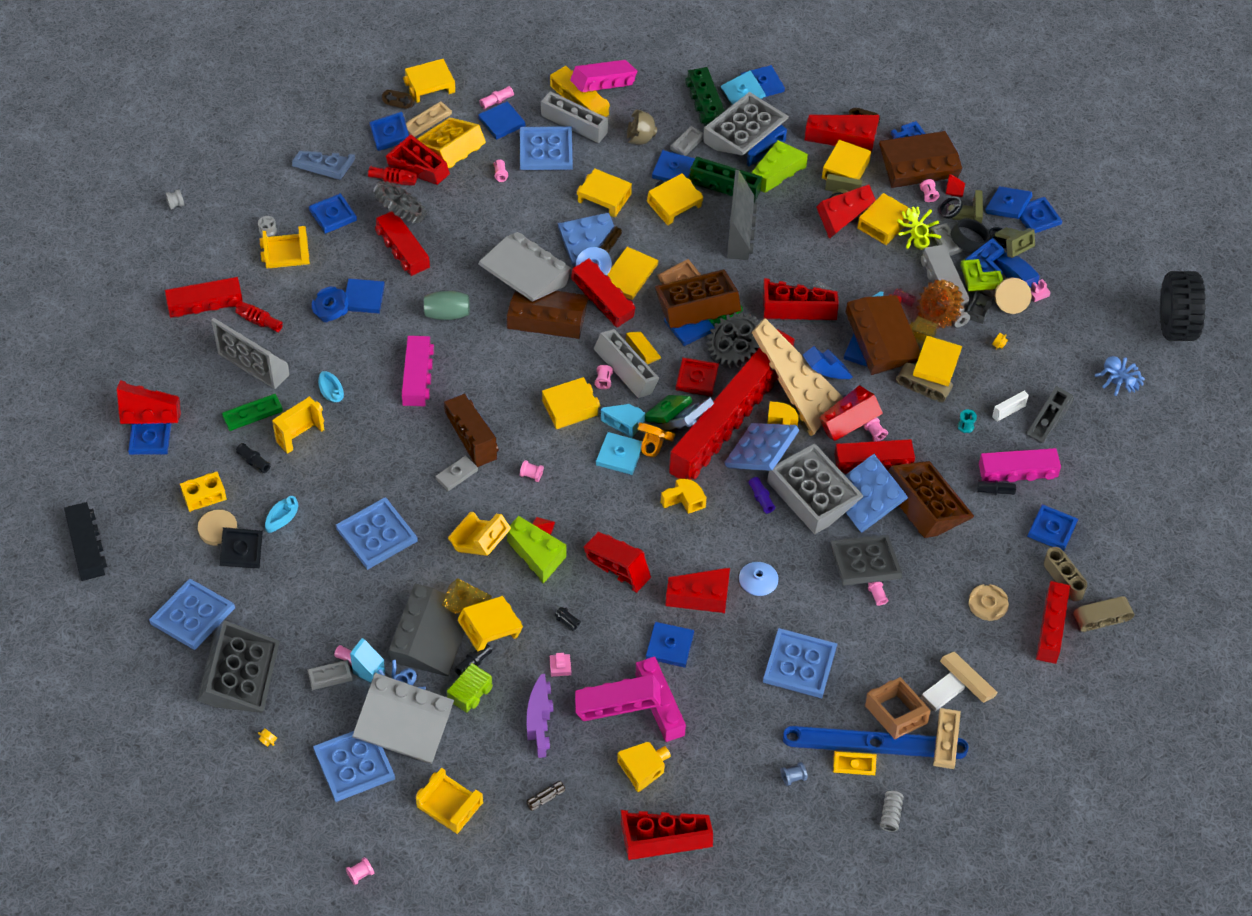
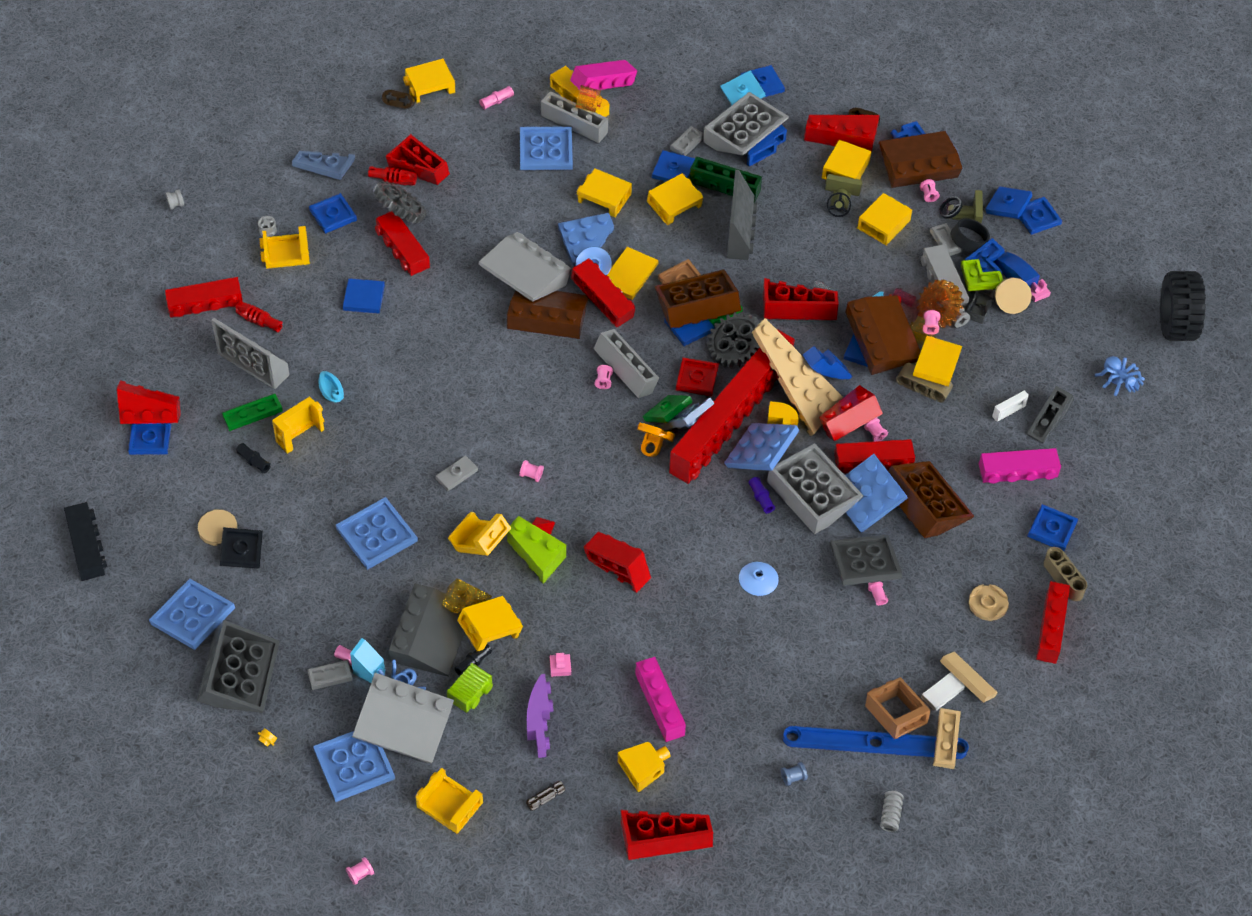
yellow brick [180,472,227,512] -> none
medium azure arm [265,496,298,533] -> none
blue plate [312,286,349,322] -> none
blue plate [369,111,409,151] -> none
dark pink brick [402,336,434,406] -> none
tan tile [406,101,452,137] -> none
yellow slope [417,117,486,168] -> none
sand green piece [424,291,470,320] -> none
reddish brown wedge [444,394,499,467] -> none
blue tile [478,101,526,140] -> none
bright pink pin [494,160,508,182] -> none
yellow brick [542,377,600,429] -> none
black pin [554,607,581,631] -> none
dark pink brick [575,675,661,721] -> none
medium azure plate [596,432,643,475] -> none
dark brown axle [599,226,622,253] -> none
medium azure slope [601,404,645,438] -> none
yellow slope [626,332,661,365] -> none
dark tan cylinder [627,109,657,145] -> none
blue plate [646,622,694,668] -> none
yellow brick [661,479,707,514] -> none
red wedge [665,568,730,613] -> none
dark green brick [685,67,725,126] -> none
lime wedge [751,140,808,193] -> none
medium blue plate [763,628,837,698] -> none
red wedge [816,184,876,239] -> none
yellow slope [833,751,877,775] -> none
neon yellow animal [897,207,941,250] -> none
red slope [945,174,965,197] -> none
teal bush [958,409,977,433] -> none
black axle [977,480,1016,495] -> none
olive piece [989,227,1035,258] -> none
yellow plate [992,333,1008,350] -> none
dark tan beam [1073,596,1135,632] -> none
none -> clear yellow brick [575,85,603,112]
none -> bright pink bush [923,310,940,335]

